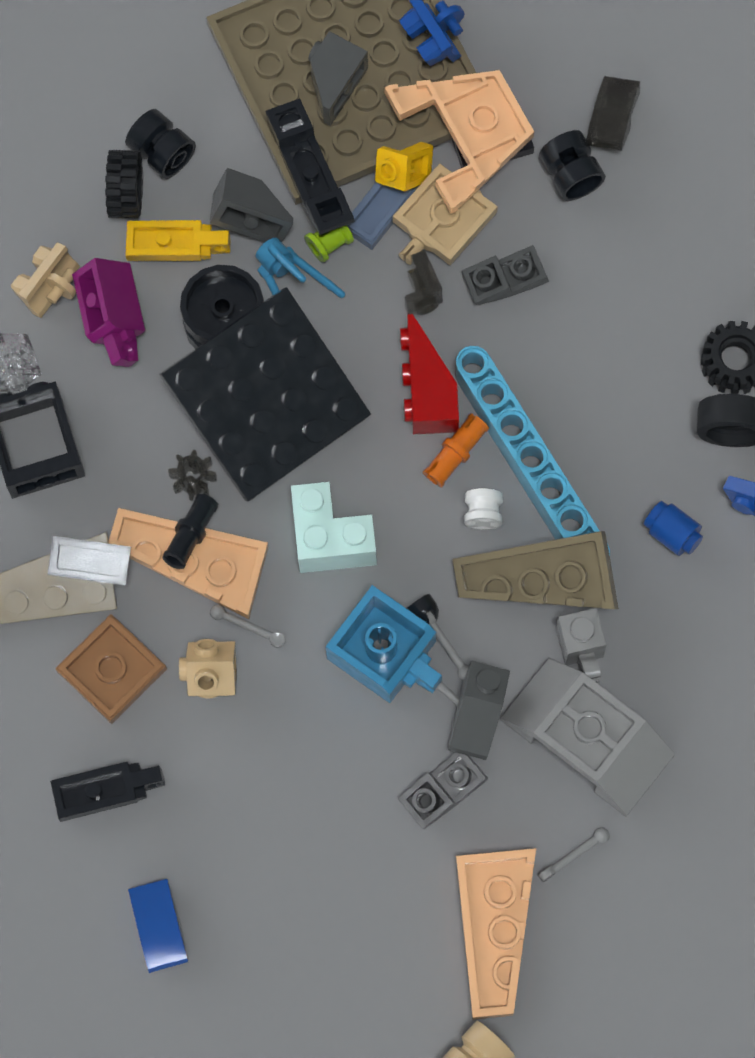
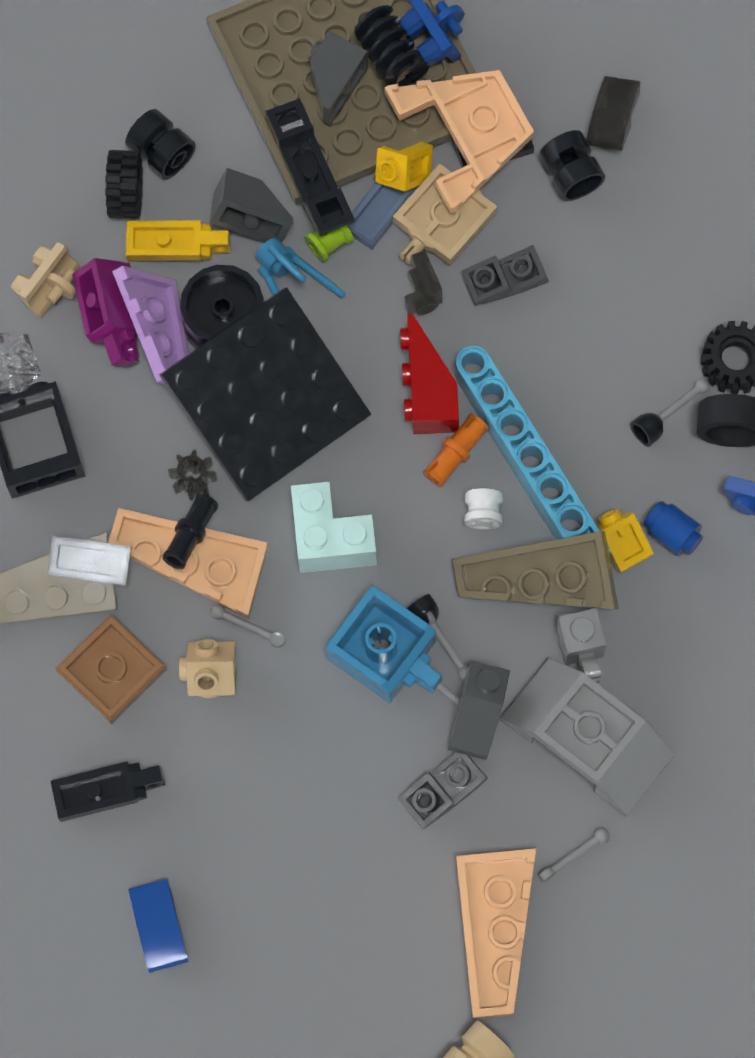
none -> lavender wing [112,266,189,385]
none -> black piece [354,5,429,87]
none -> yellow bracket [596,508,654,572]
none -> black hinge [630,379,710,447]

